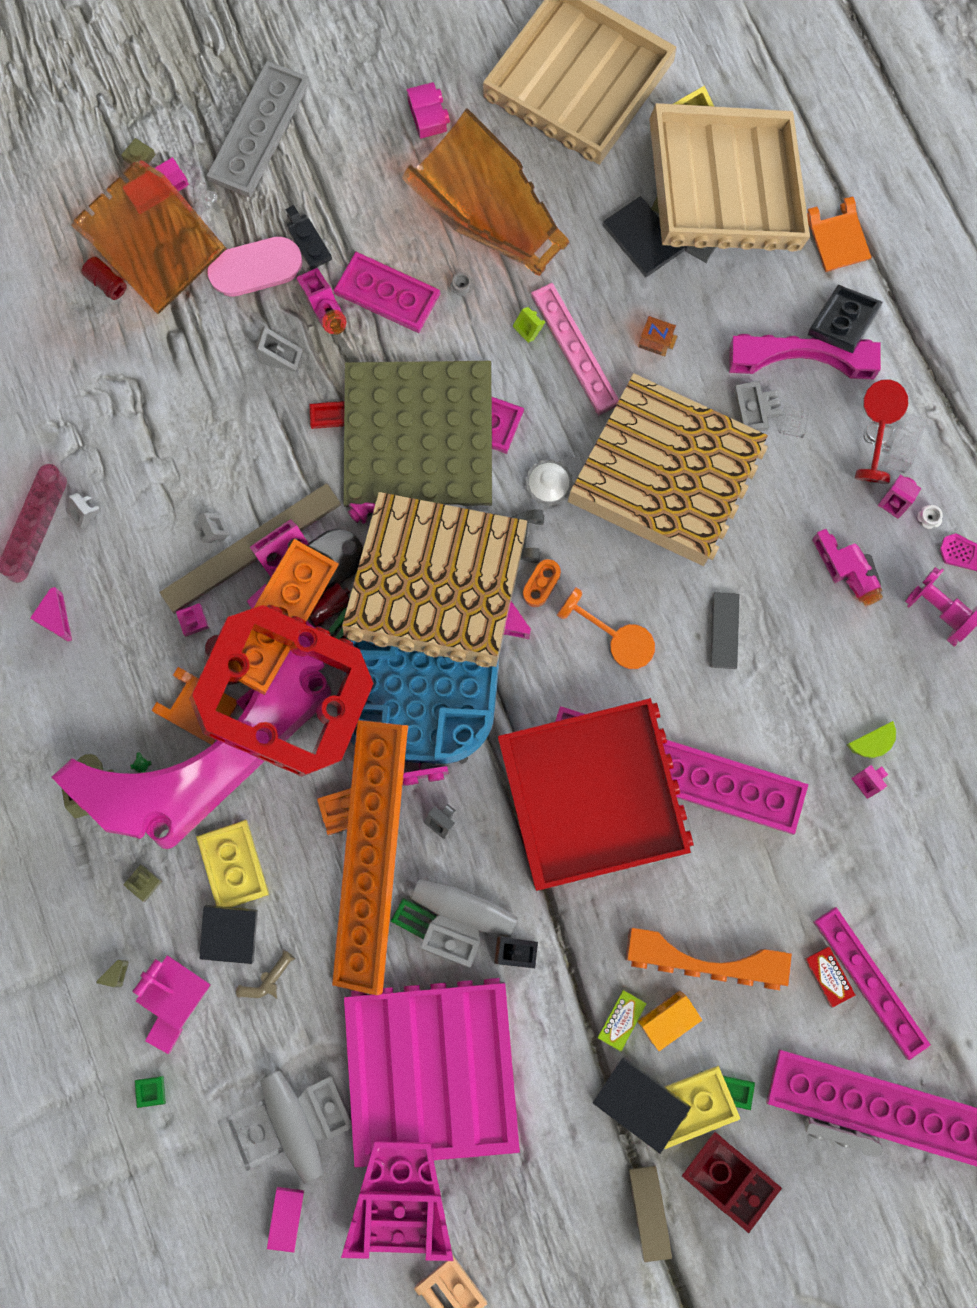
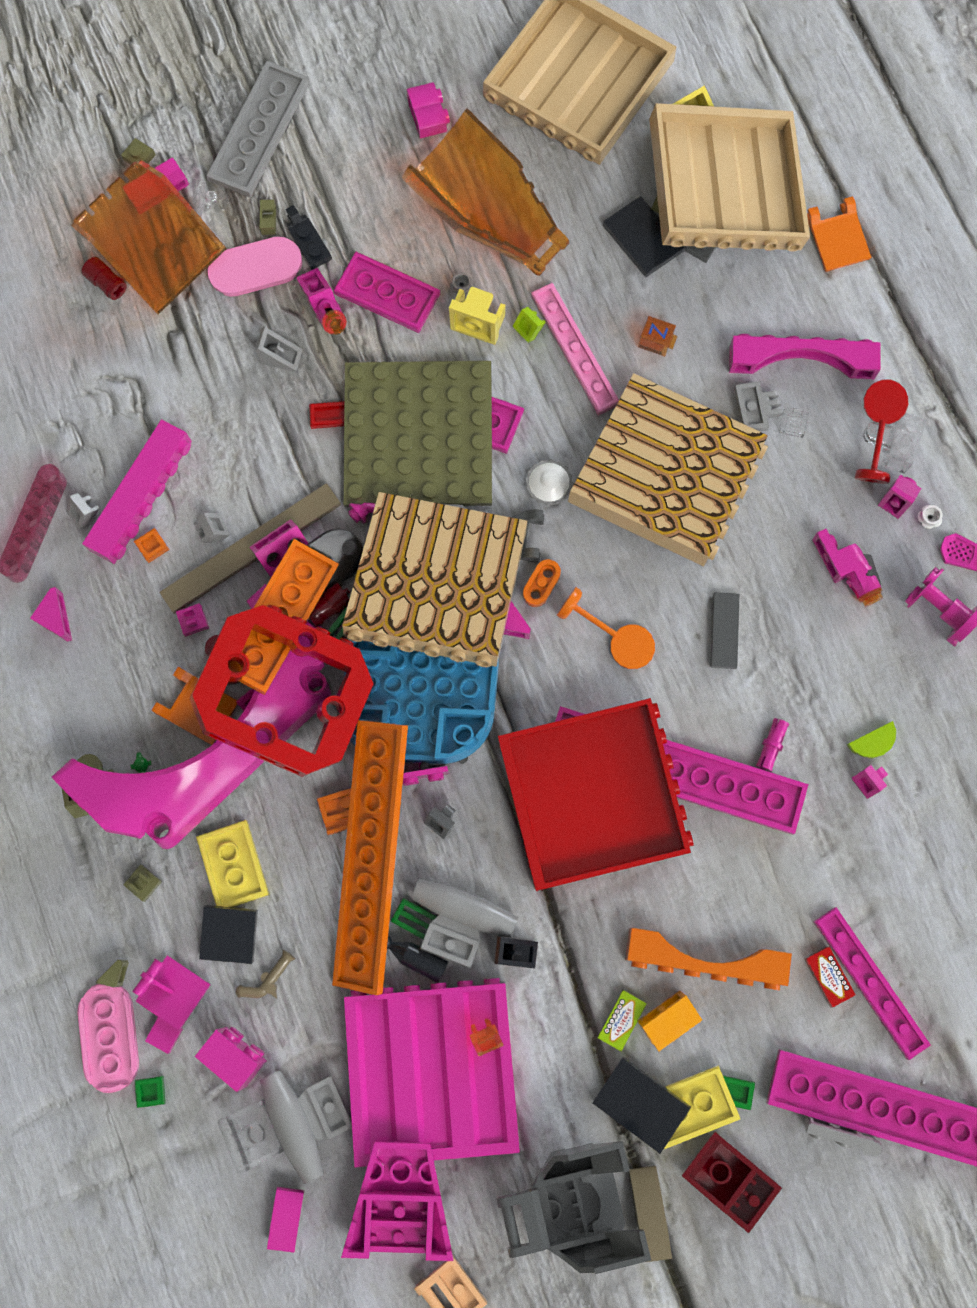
black tile [808,285,883,353] -> none
none -> bright pink tile [78,984,139,1093]
none -> dark pink brick [82,419,192,564]
none -> orange tile [134,528,170,563]
none -> dark pink brick [194,1026,267,1092]
none -> olive piece [259,200,276,235]
none -> black wheel [387,935,449,983]
none -> light yellow panel [449,287,506,345]
none -> clear orange tile [469,1018,504,1056]
none -> dark grey piece [497,1141,651,1274]
none -> dark pink pin [756,718,790,772]

